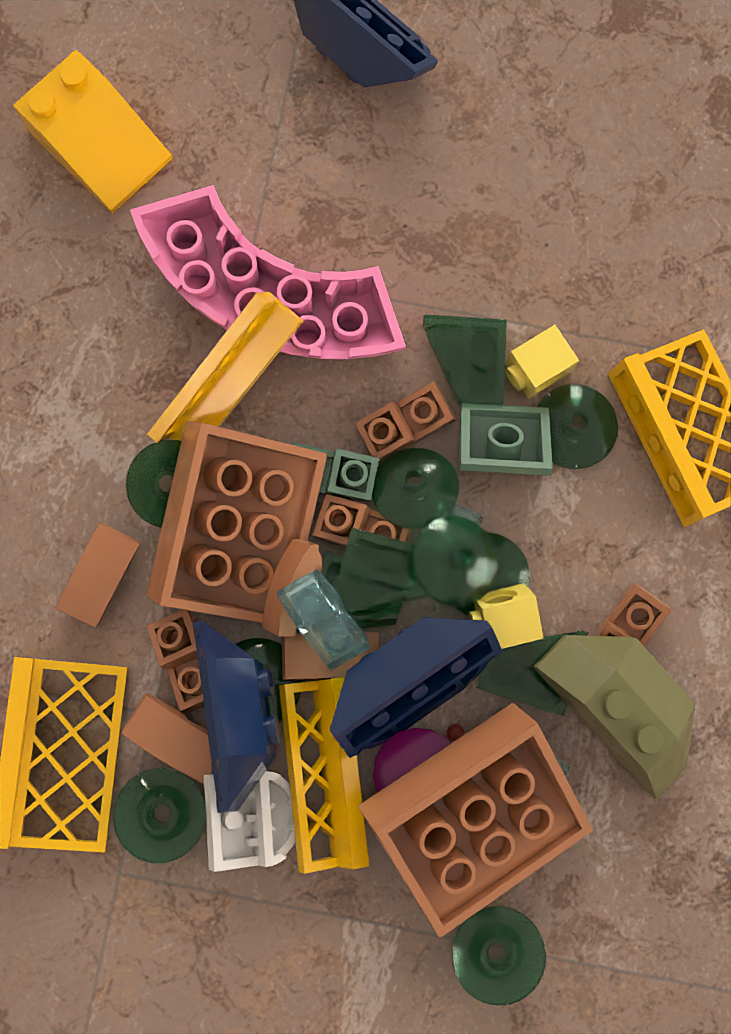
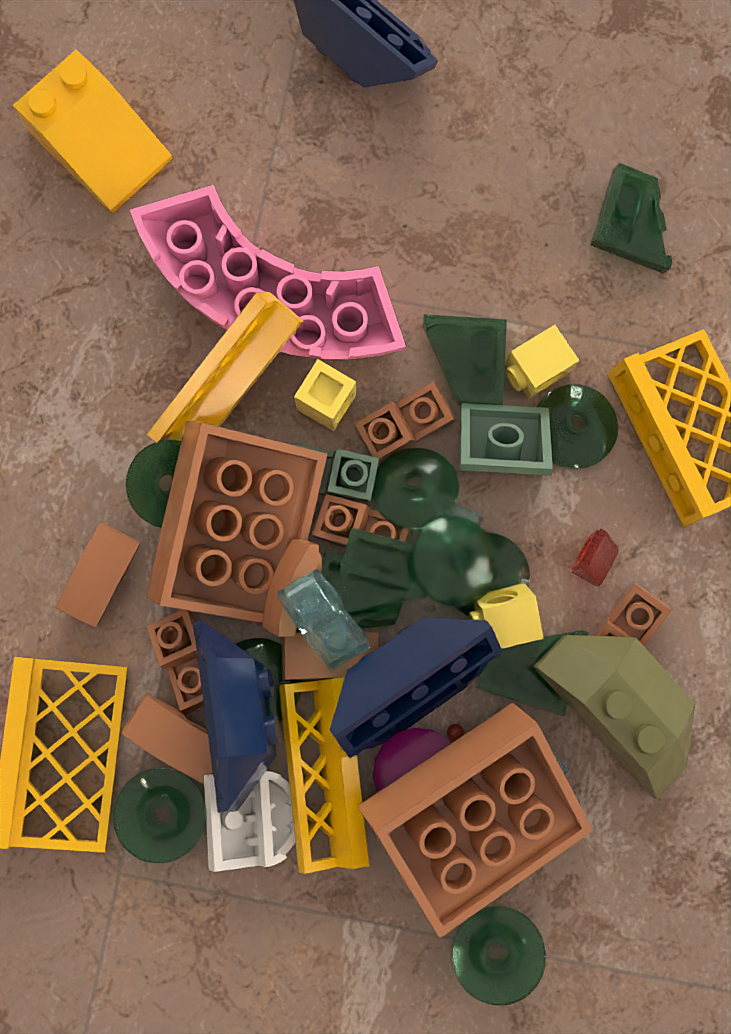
none -> light yellow brick [294,359,356,432]
none -> clear red slope [571,529,619,586]
none -> clear green wing [590,163,672,274]

